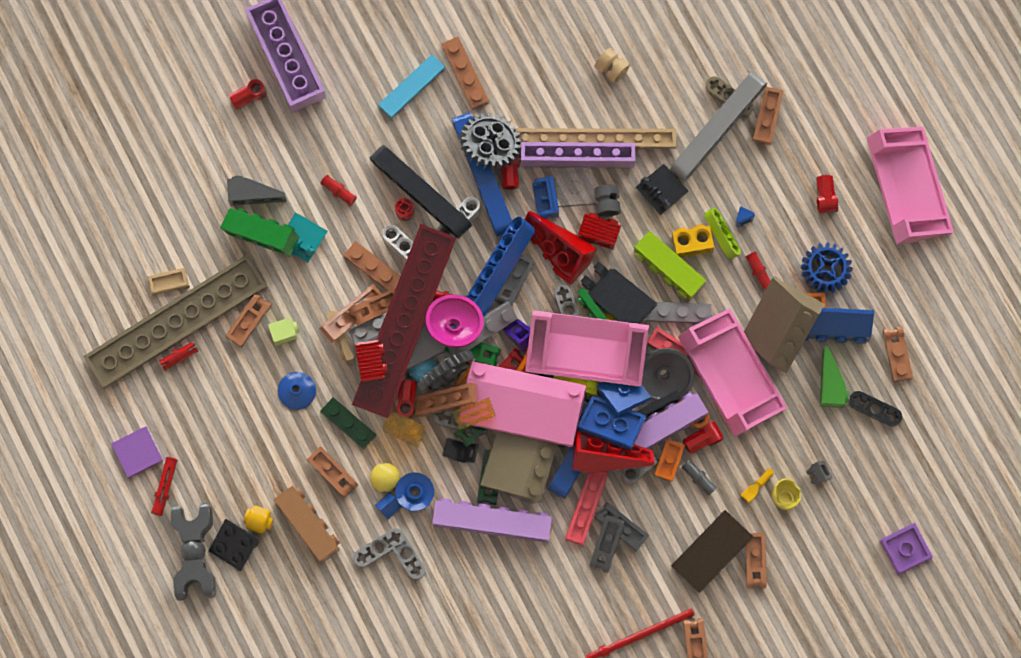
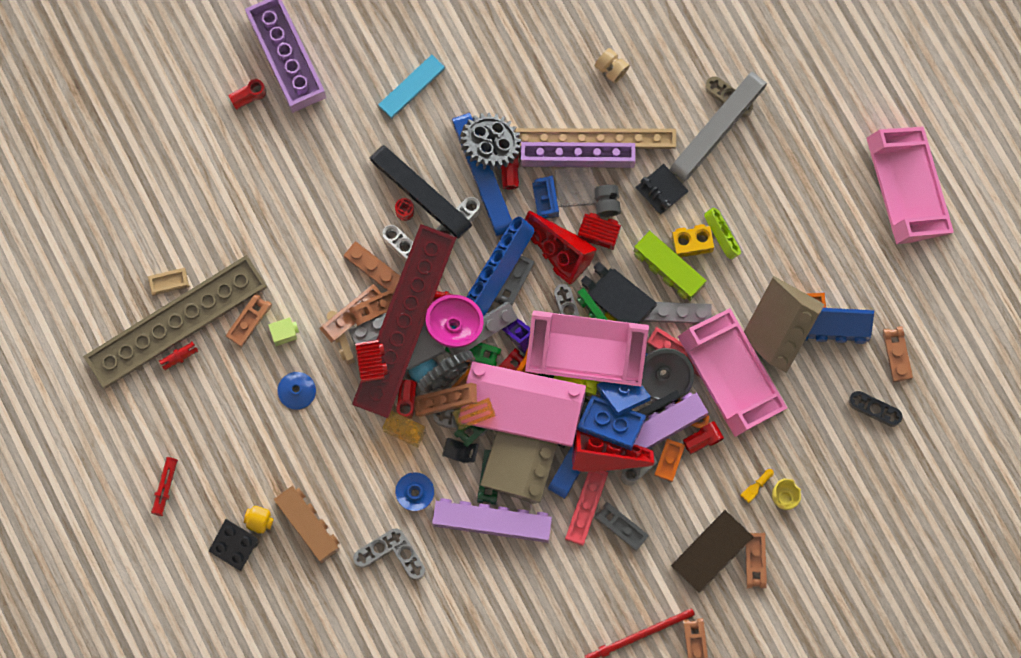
medium lavender tile [111,426,163,478] -> none
dark grey piece [171,502,216,601] -> none
green brick [220,208,300,257] -> none
dark grey slope [227,176,287,206] -> none
teal hinge [288,212,328,263] -> none
nougat plate [307,446,358,499] -> none
red pin [320,175,357,206] -> none
dark green plate [320,397,377,450] -> none
light yellow hair [370,463,401,492] -> none
blue slope [375,492,402,520] -> none
nougat plate [441,36,489,110] -> none
dark grey plate [589,515,625,573] -> none
dark grey pin [681,459,717,496] -> none
blue slope [735,206,755,228] -> none
red pin [745,251,771,290] -> none
nougat plate [752,87,784,145] -> none
blue gear [800,243,853,294] -> none
dark grey tile [806,461,832,484] -> none
red piece [816,174,838,213] -> none
bright green slope [820,346,849,408] -> none
medium lavender tile [880,523,933,575] -> none

